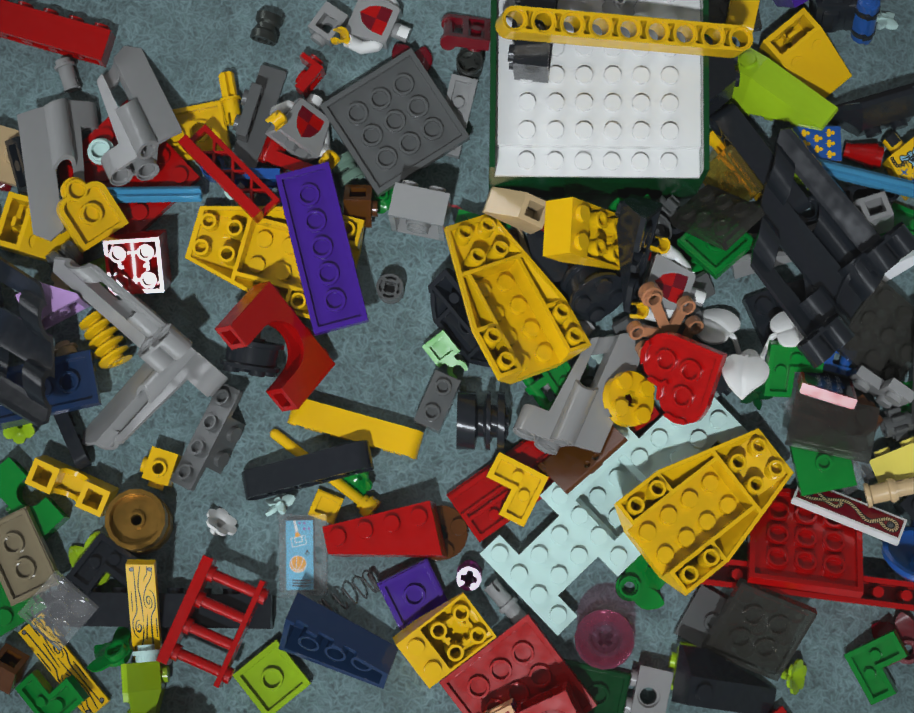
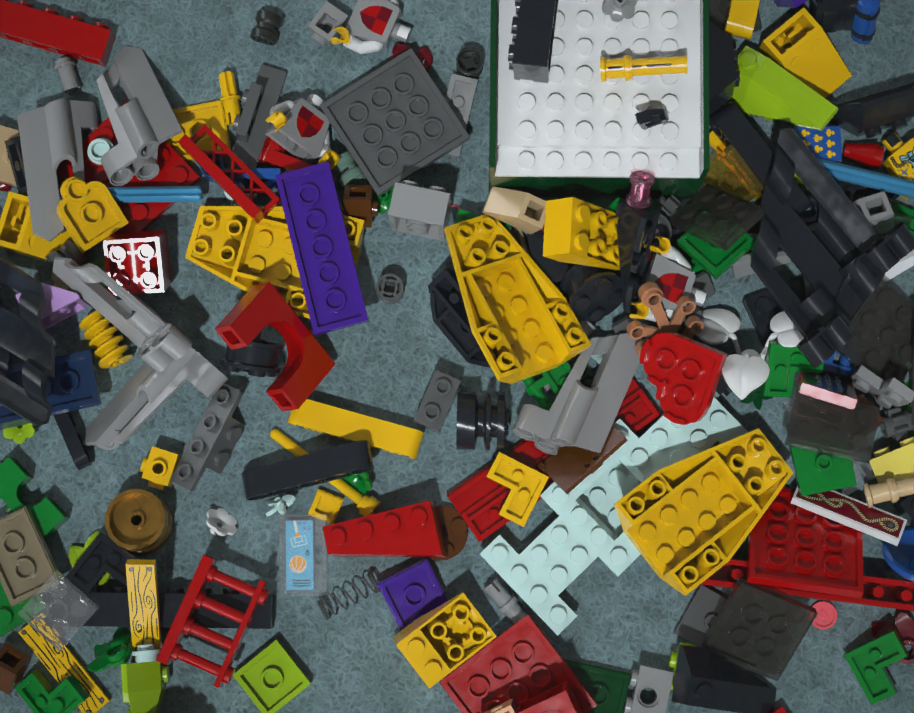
yellow arch [25,455,120,517] -> none
tan plate [54,340,78,357] -> none
dark blue wedge [279,592,398,689] -> none
red bracket [295,52,326,99] -> none
plate [422,329,469,379] -> none
dark red plate [440,14,490,52] -> none
bush [457,560,482,591] -> none
yellow beam [495,5,753,58] -> none
clear pink wheel [575,609,636,670] -> none
yellow plate [603,371,655,427] -> none
green plate [615,555,666,610] -> none
lime plant [780,659,807,695] -> none
light aqua plant [876,11,898,30] -> none
none -> yellow pin [600,55,688,82]
none -> clear pink bush [626,171,655,208]
none -> black tile [635,109,669,130]
none -> coral piece [809,601,837,630]

